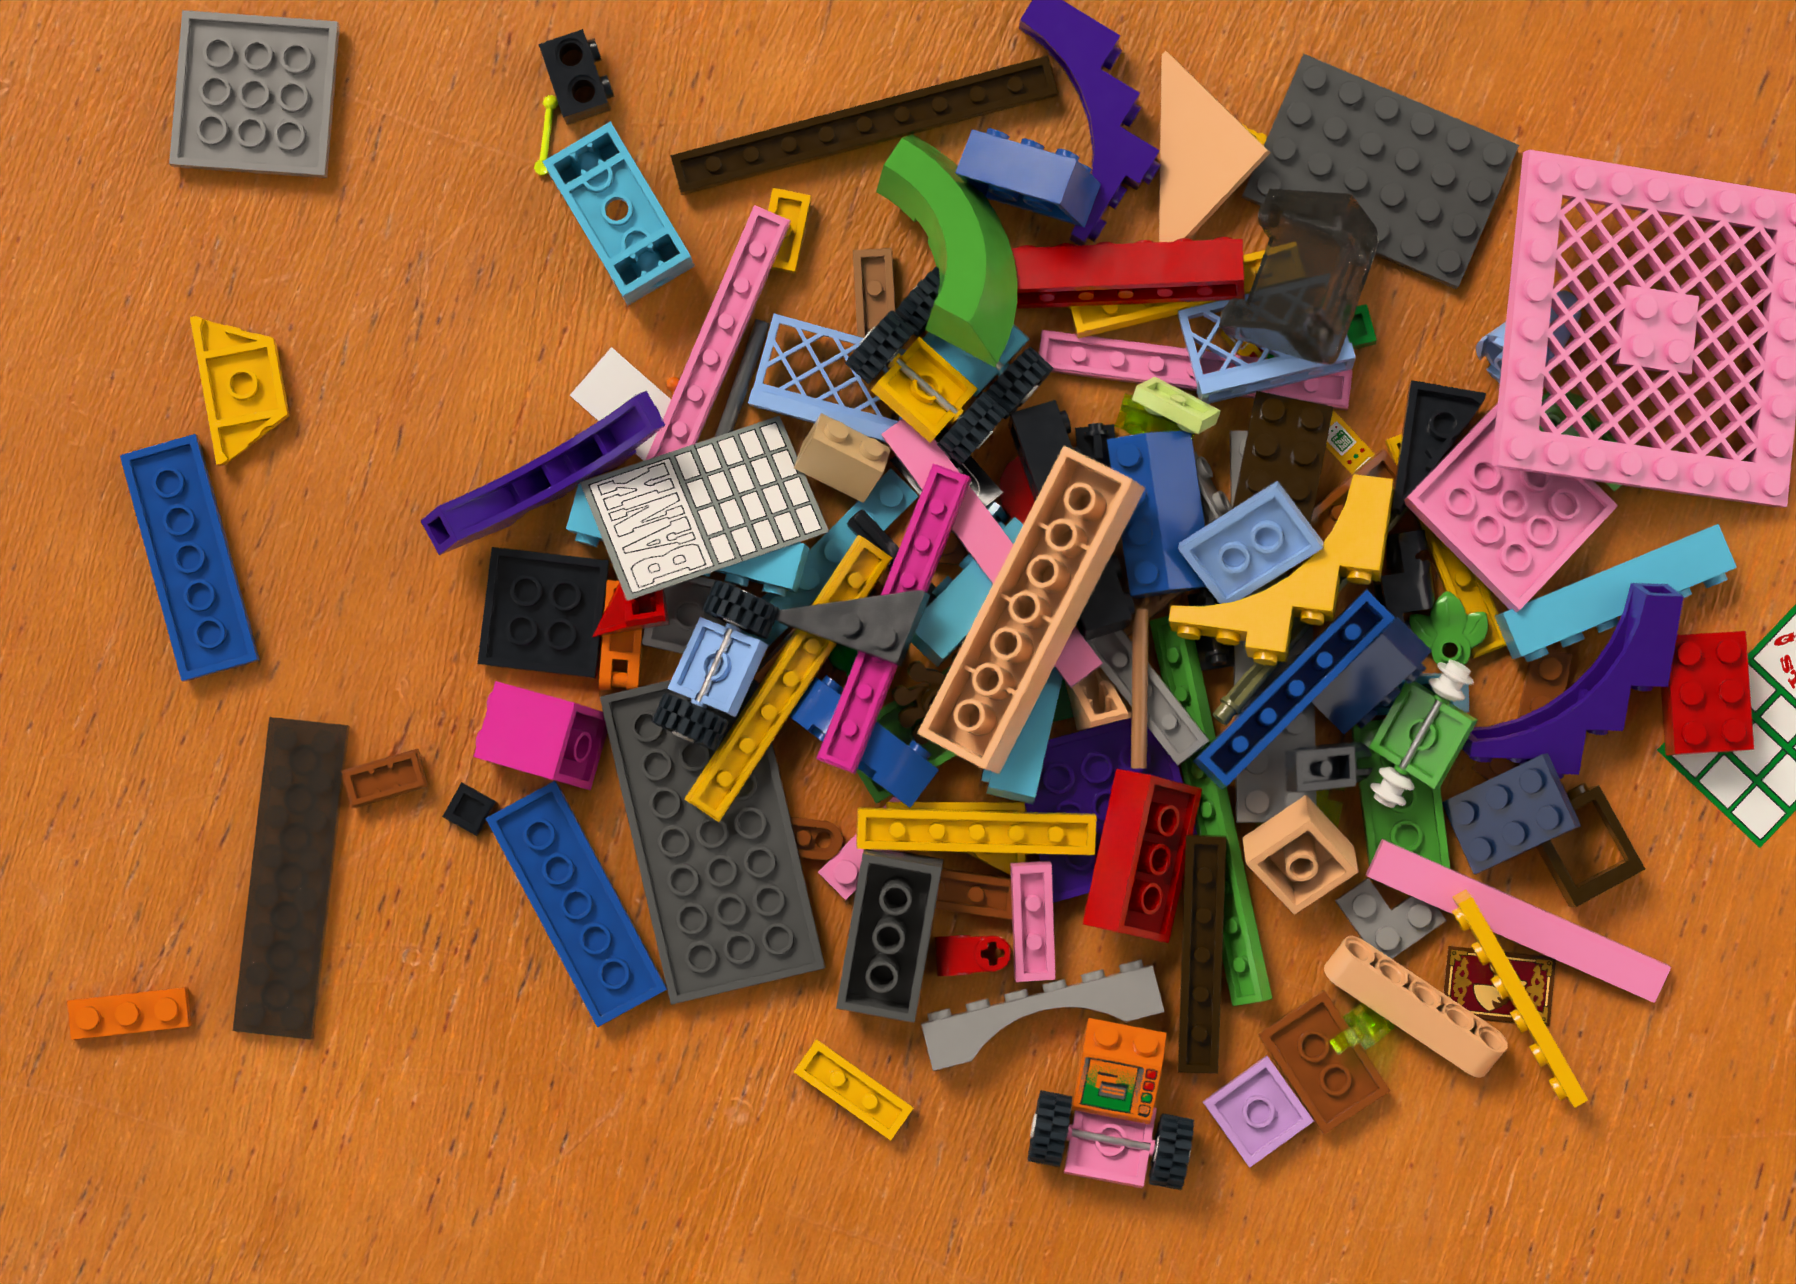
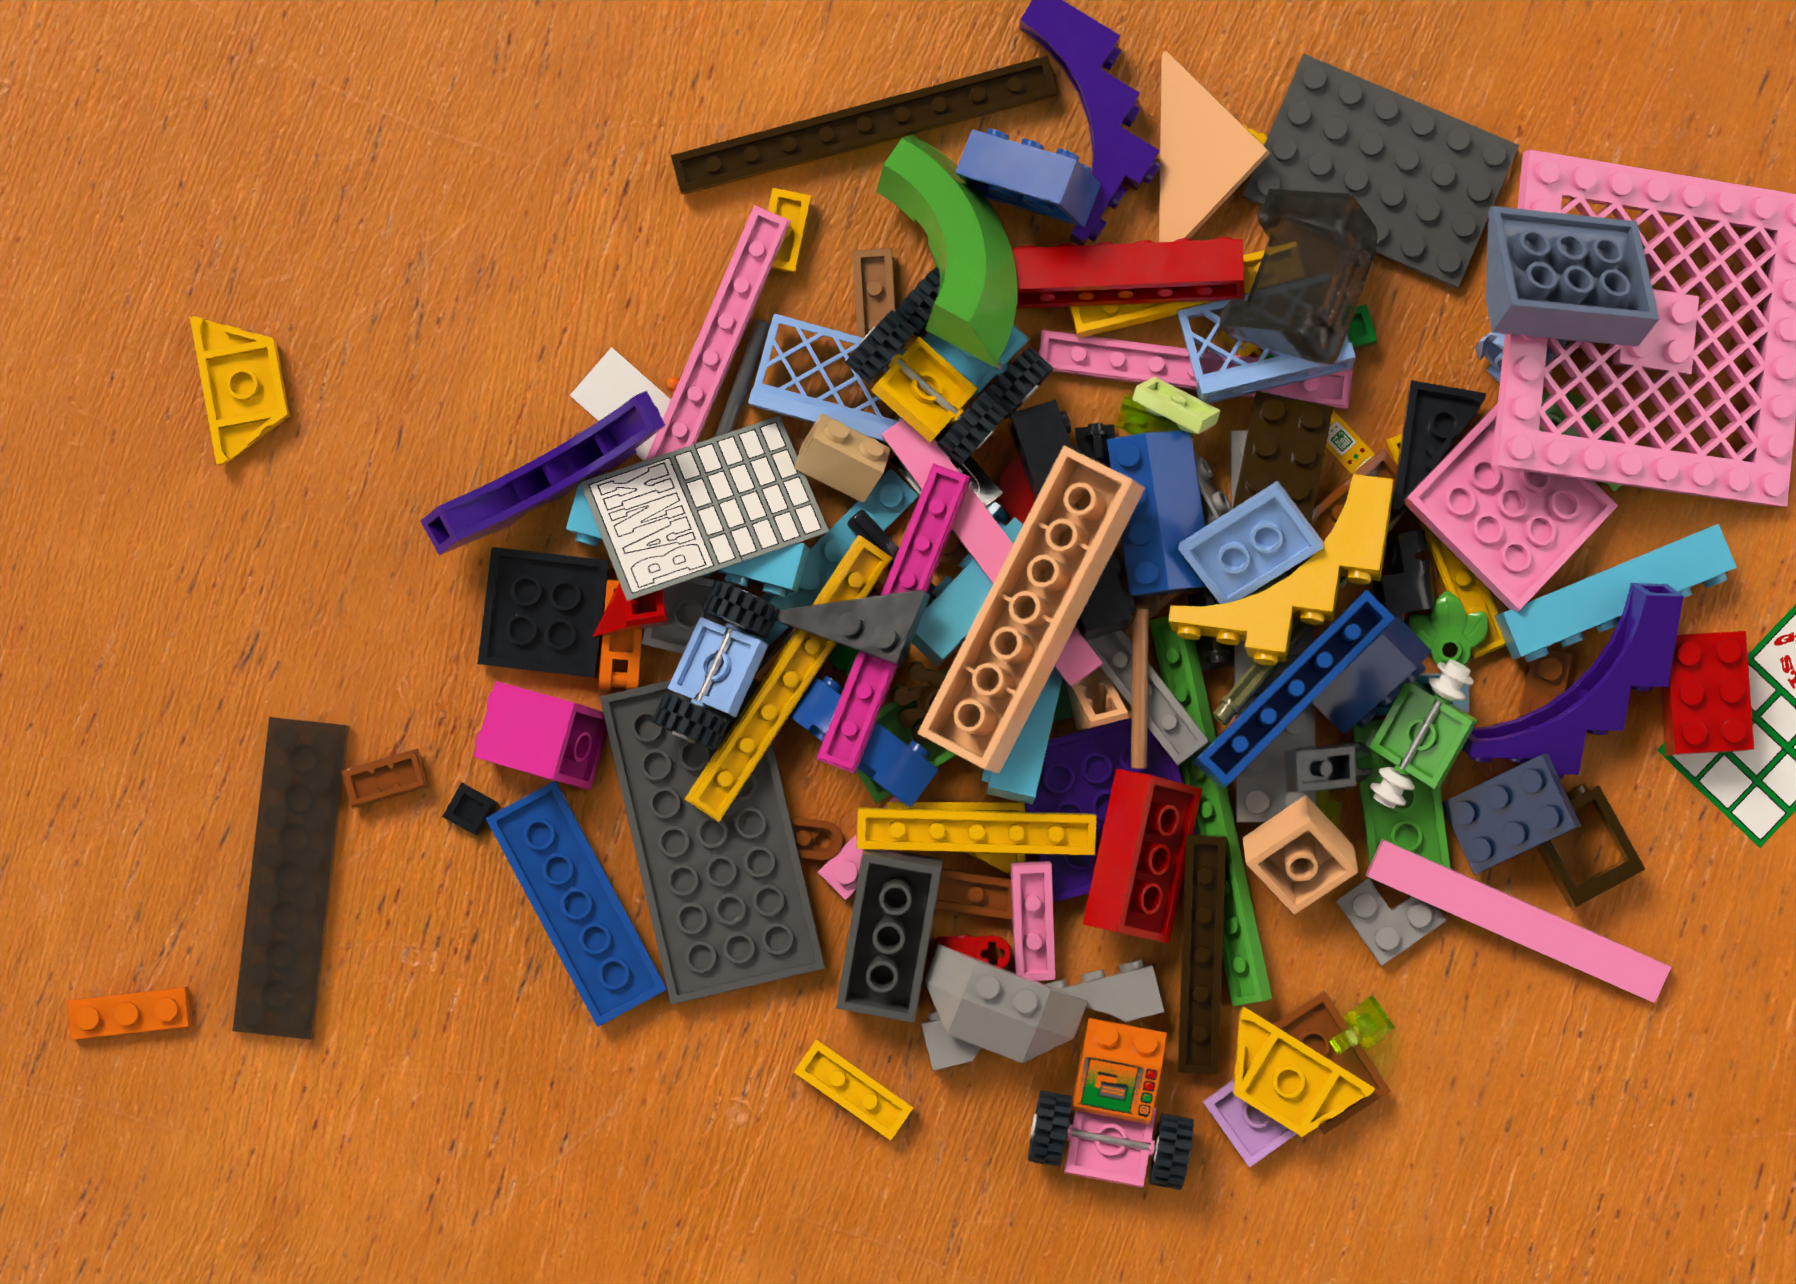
blue plate [120,434,260,682] -> none
light grey plate [169,10,340,178] -> none
neon yellow hinge [534,95,558,176] -> none
black brick [539,29,614,125] -> none
medium azure plate [543,121,694,306] -> none
light nougat beam [1324,936,1508,1078] -> none
sticker [1444,946,1556,1026] -> none
yellow plate [1452,889,1588,1108] -> none
none -> light grey wedge [925,944,1088,1063]
none -> yellow wing [1233,1007,1375,1137]
none -> sand blue slope [1486,206,1659,347]

